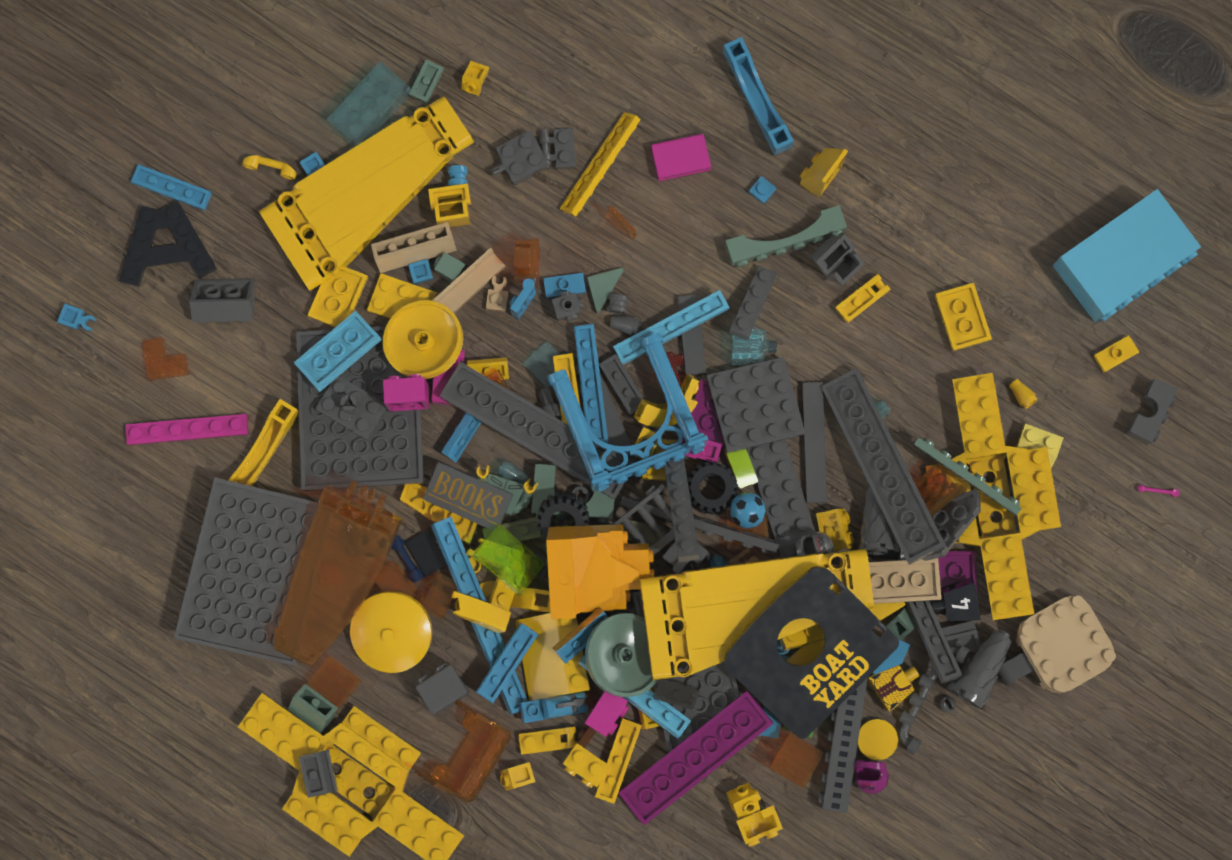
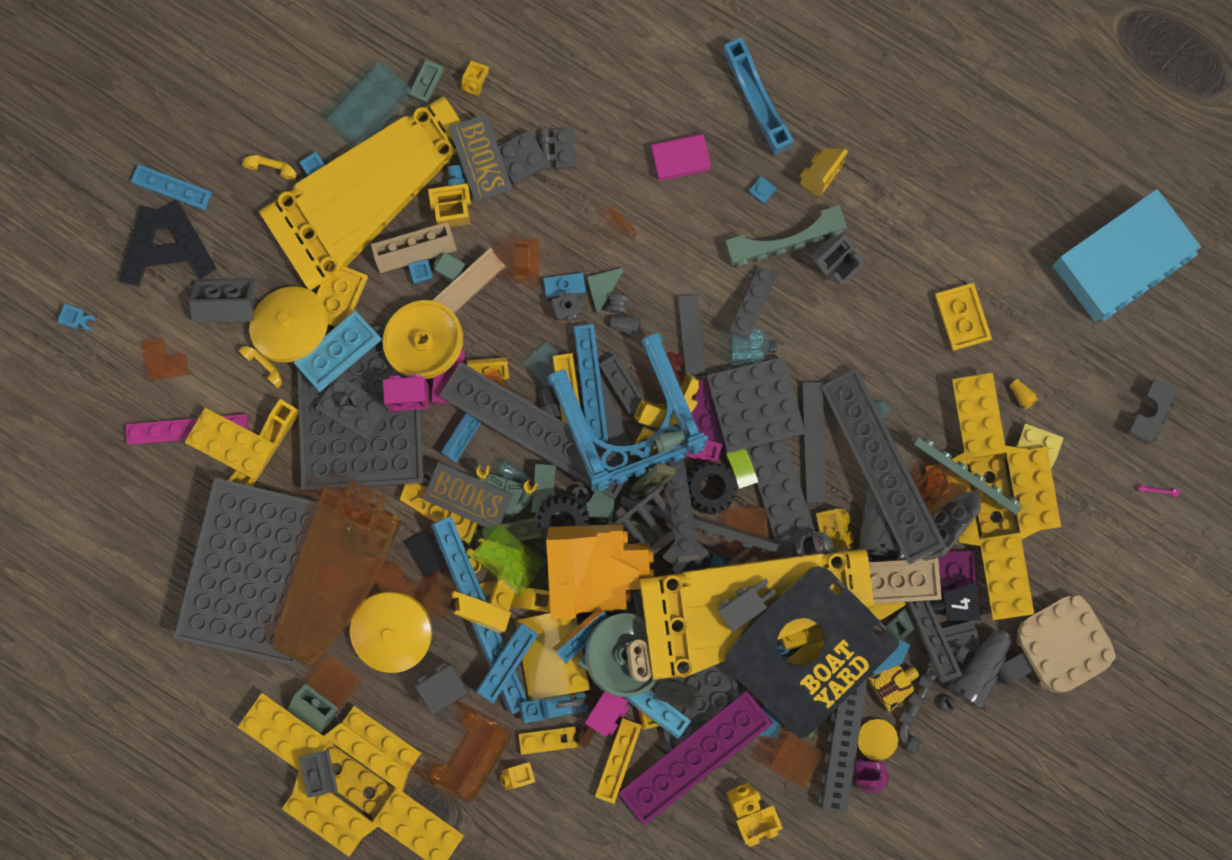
yellow plate [367,274,437,319] -> none
dark blue bar [390,535,424,583] -> none
tan plate [486,276,508,312] -> none
dark azure plate [509,279,536,320] -> none
yellow plate [560,112,641,217] -> none
yellow bracket [563,743,611,788] -> none
medium azure plate [613,290,730,365] -> none
dark azure piece [730,492,766,529] -> none
yellow plate [835,274,891,324] -> none
yellow plate [1094,335,1139,373] -> none
none -> yellow plate [185,408,276,481]
none -> yellow bar [238,346,283,389]
none -> yellow dish [249,286,328,363]
none -> dark grey tile [449,114,513,203]
none -> tan plate [627,640,652,682]
none -> olive plate [630,463,676,498]
none -> sand green cone [654,430,686,453]
none -> dark grey hinge [717,578,776,632]

